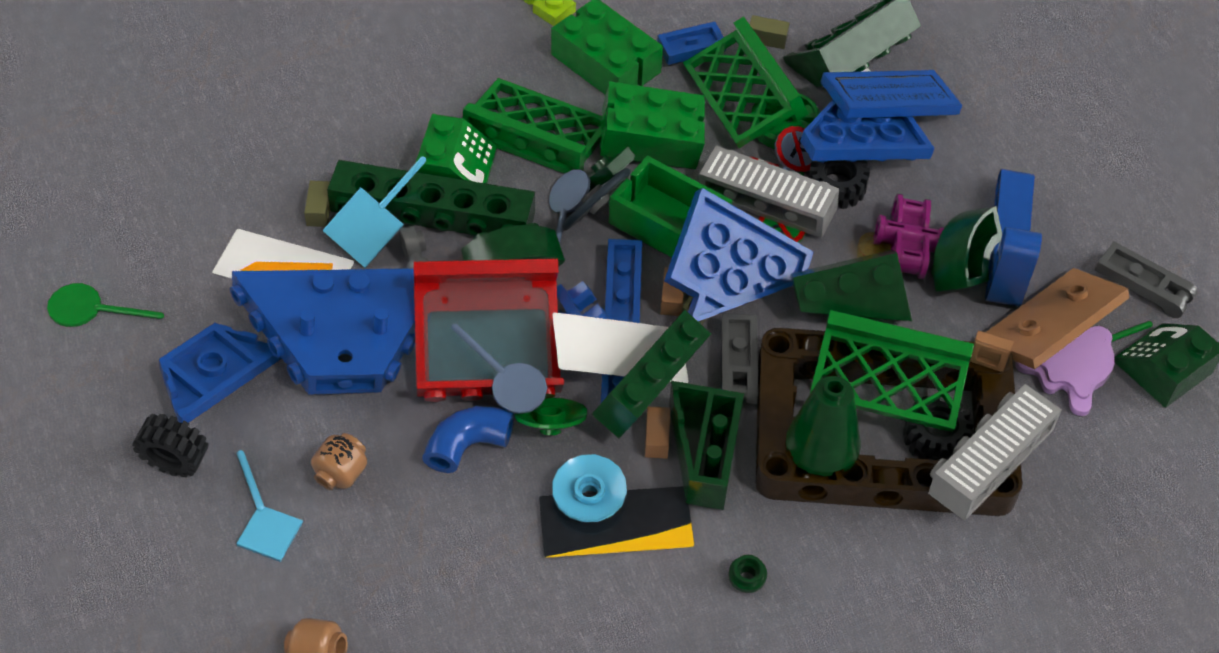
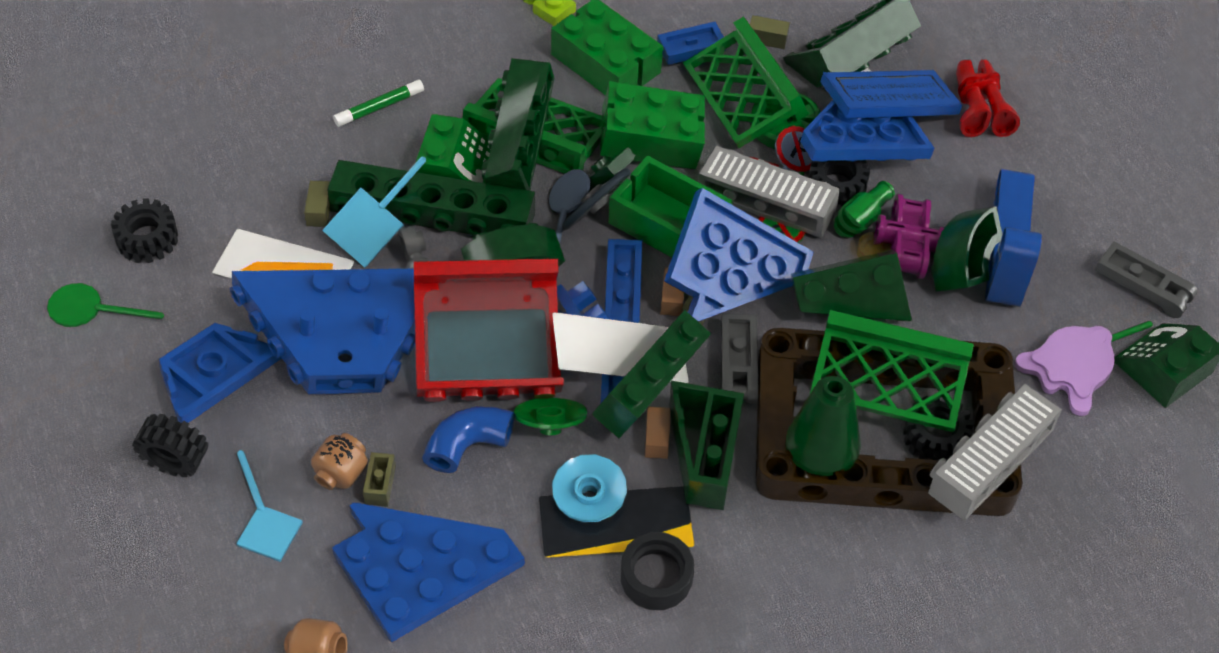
sand blue piece [451,323,547,414] -> none
dark green plate [728,555,767,593] -> none
medium nougat tile [970,330,1014,372] -> none
medium nougat plate [985,268,1129,370] -> none
none -> black tyre [111,198,178,263]
none -> blue wing [332,502,525,642]
none -> green bar [333,79,424,127]
none -> olive piece [363,452,396,507]
none -> dark green wedge [482,58,555,191]
none -> black tyre [620,532,694,610]
none -> green arm [834,181,895,238]
none -> red piece [956,59,1020,137]

